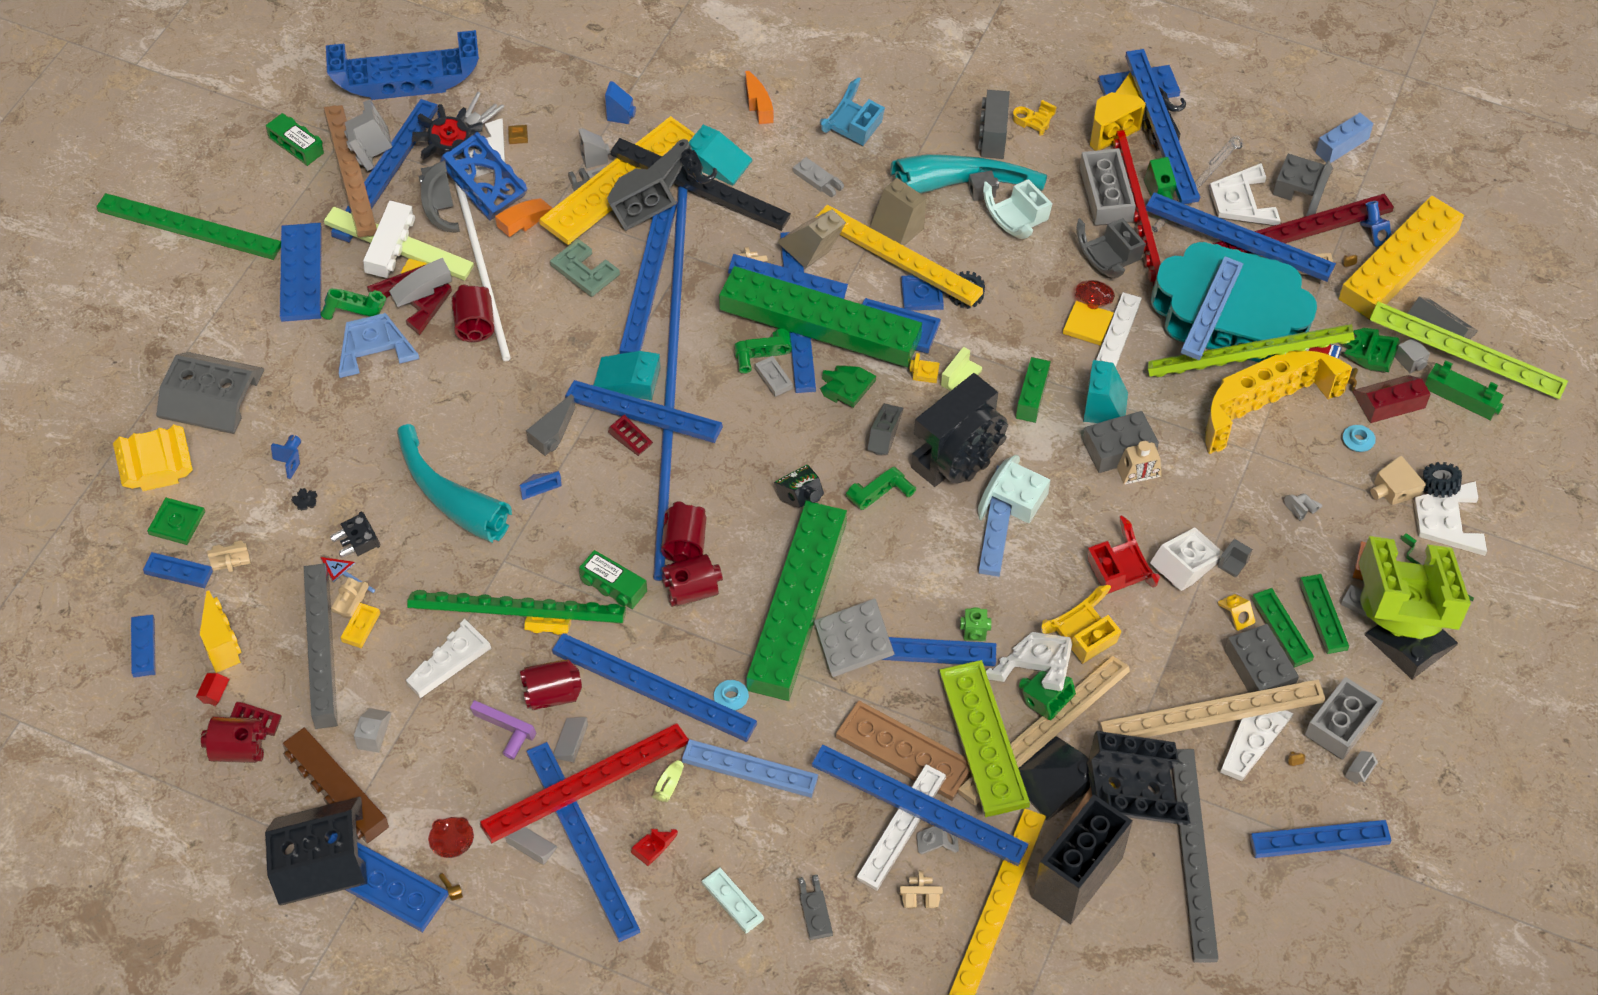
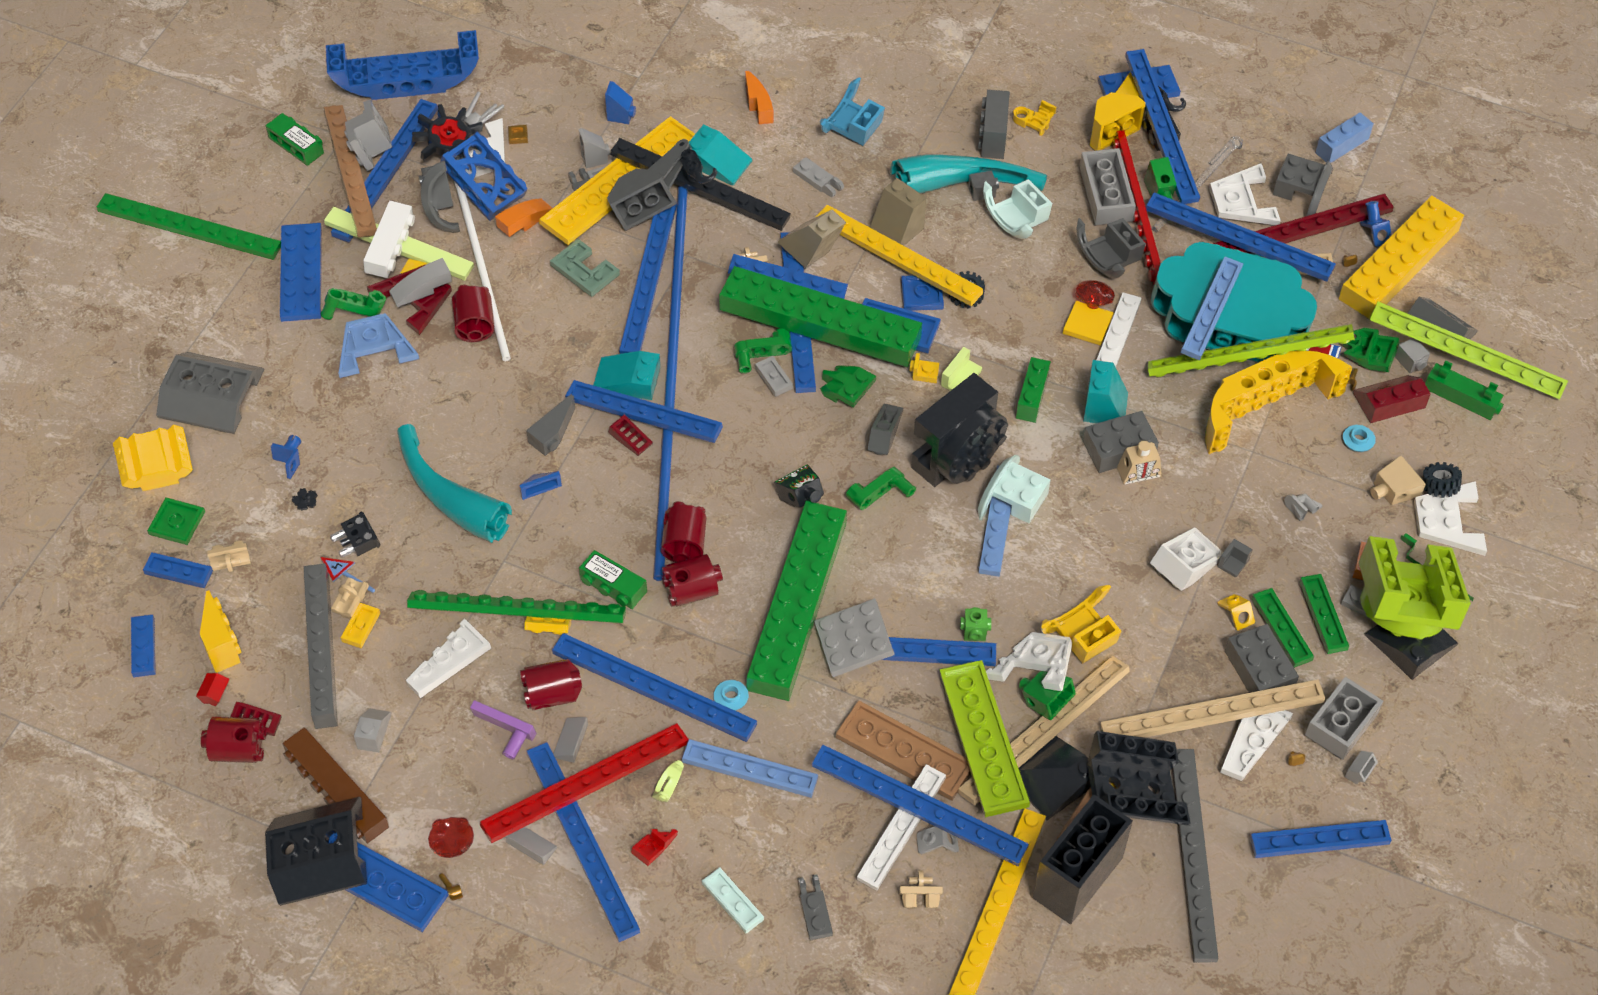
red piece [1088,515,1160,595] -> none

